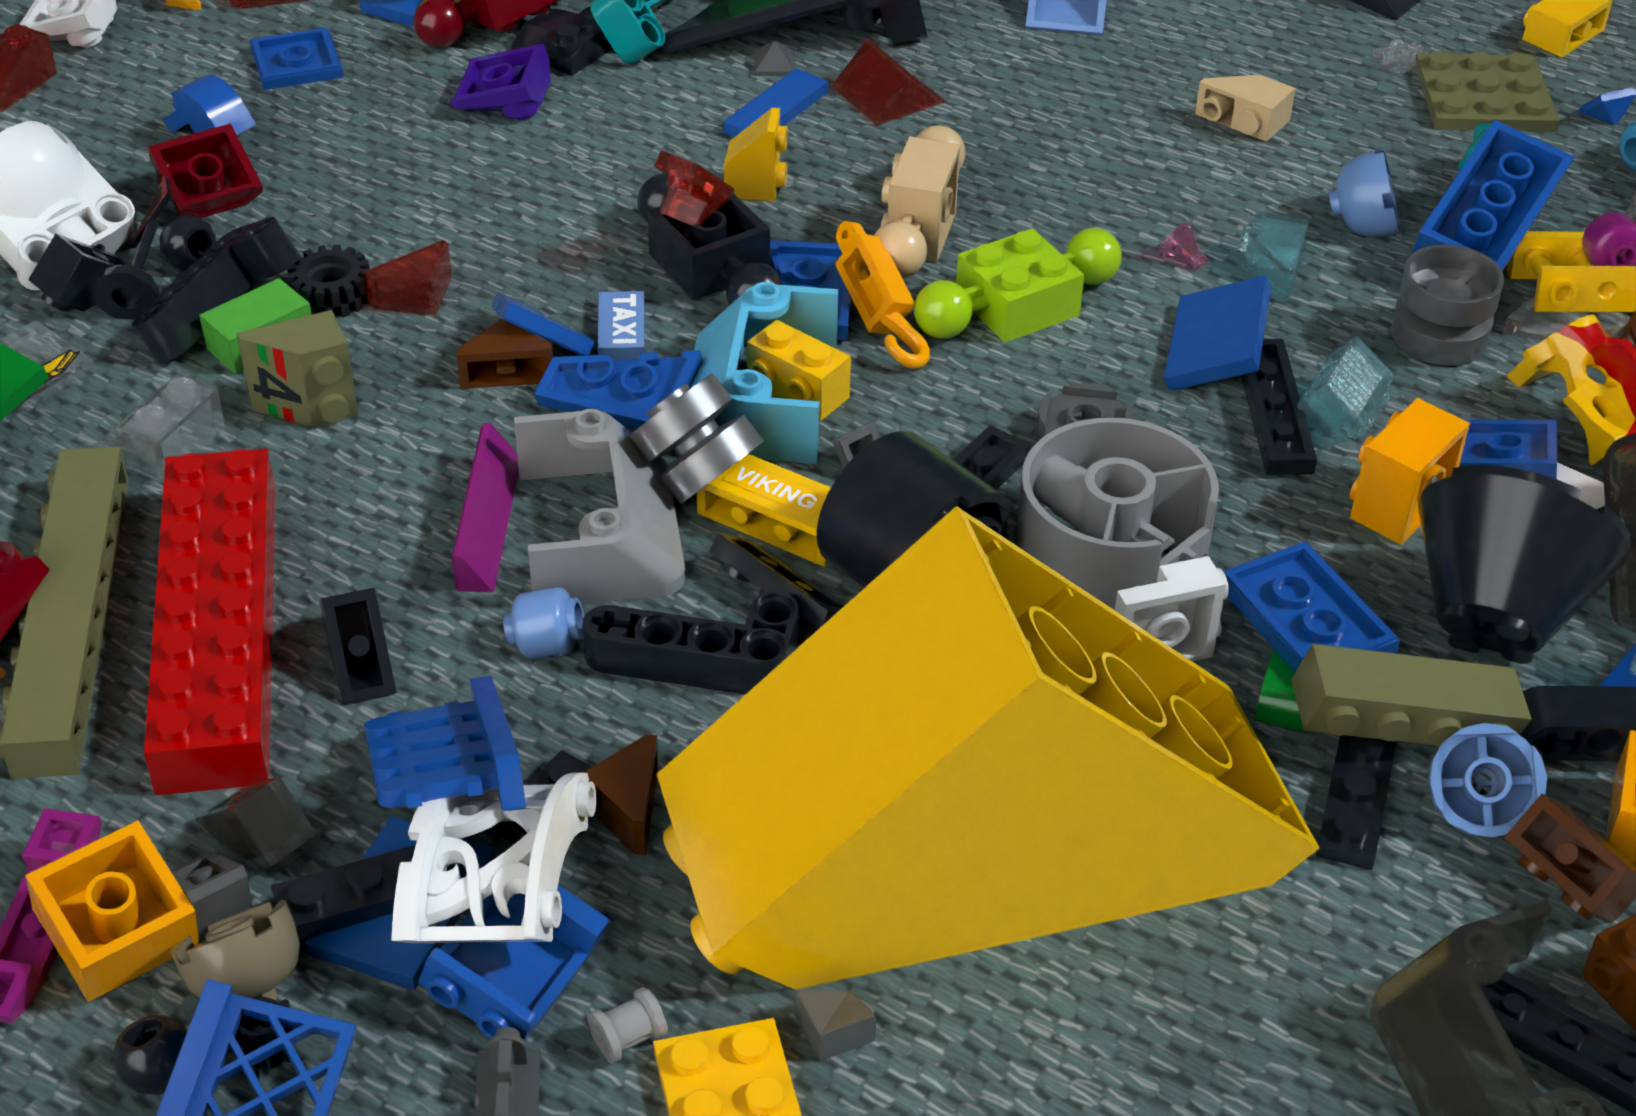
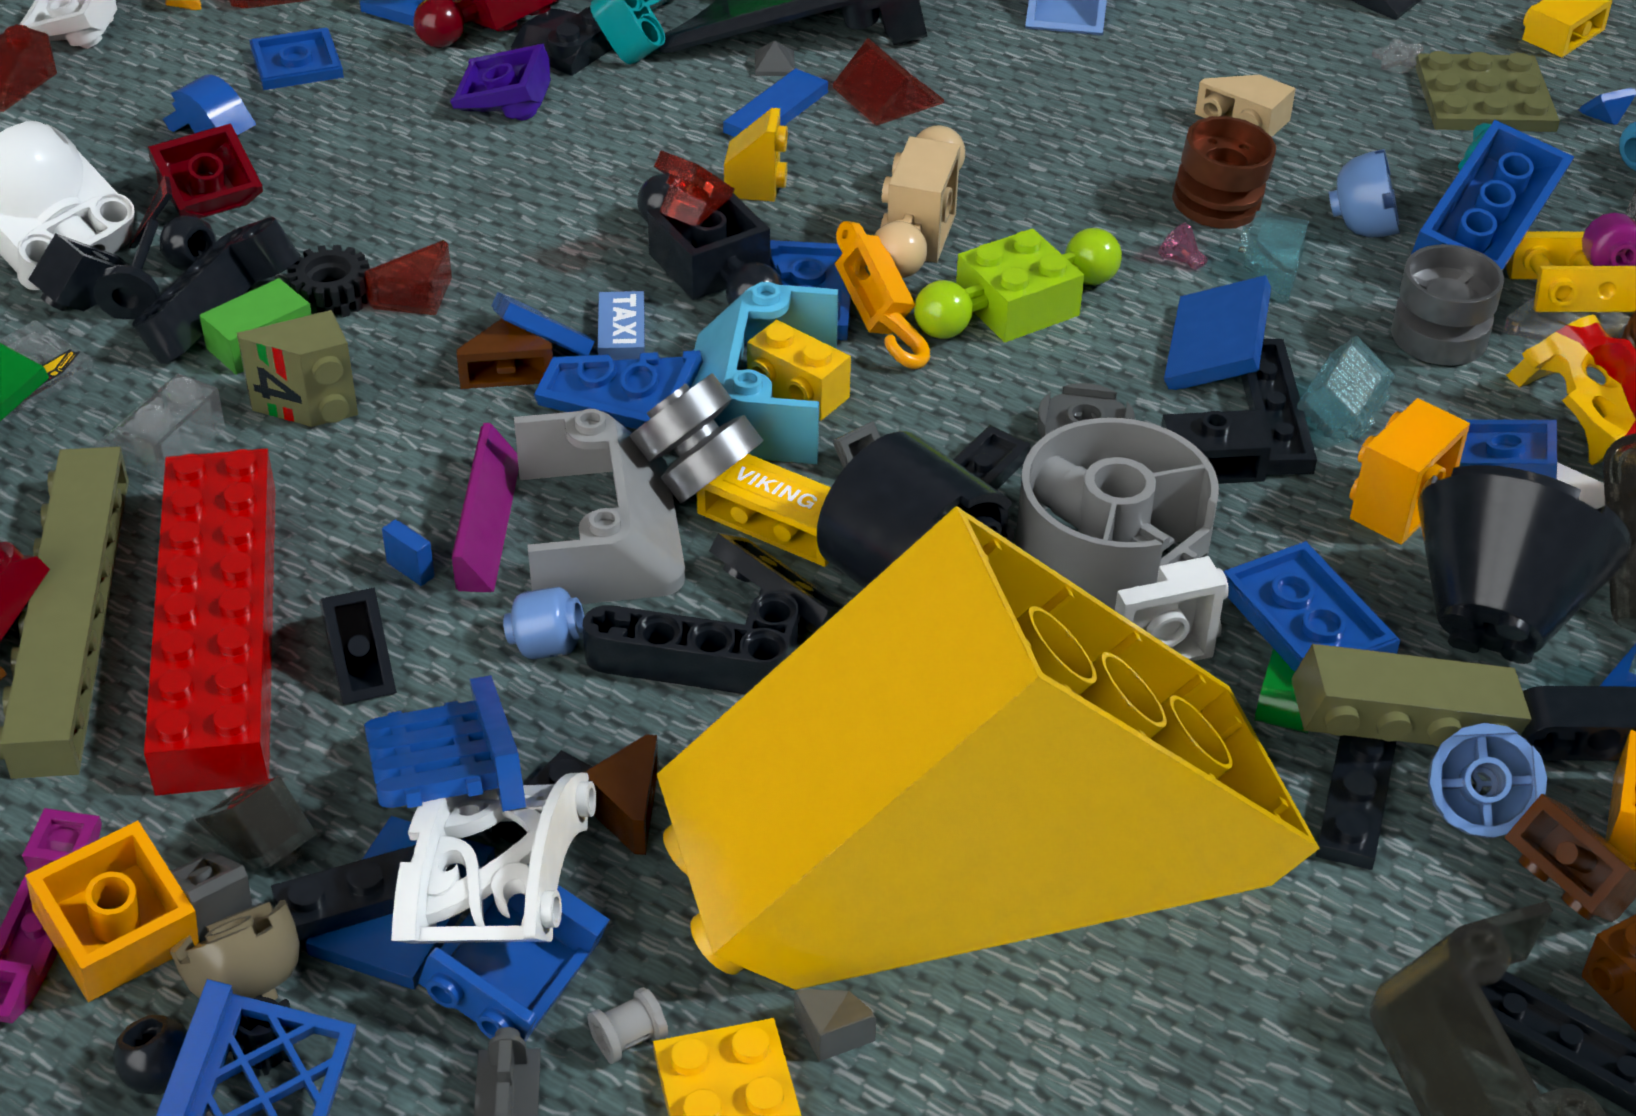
none -> blue tile [382,519,435,586]
none -> black brick [1161,410,1272,484]
none -> copper wheel [1172,116,1276,229]

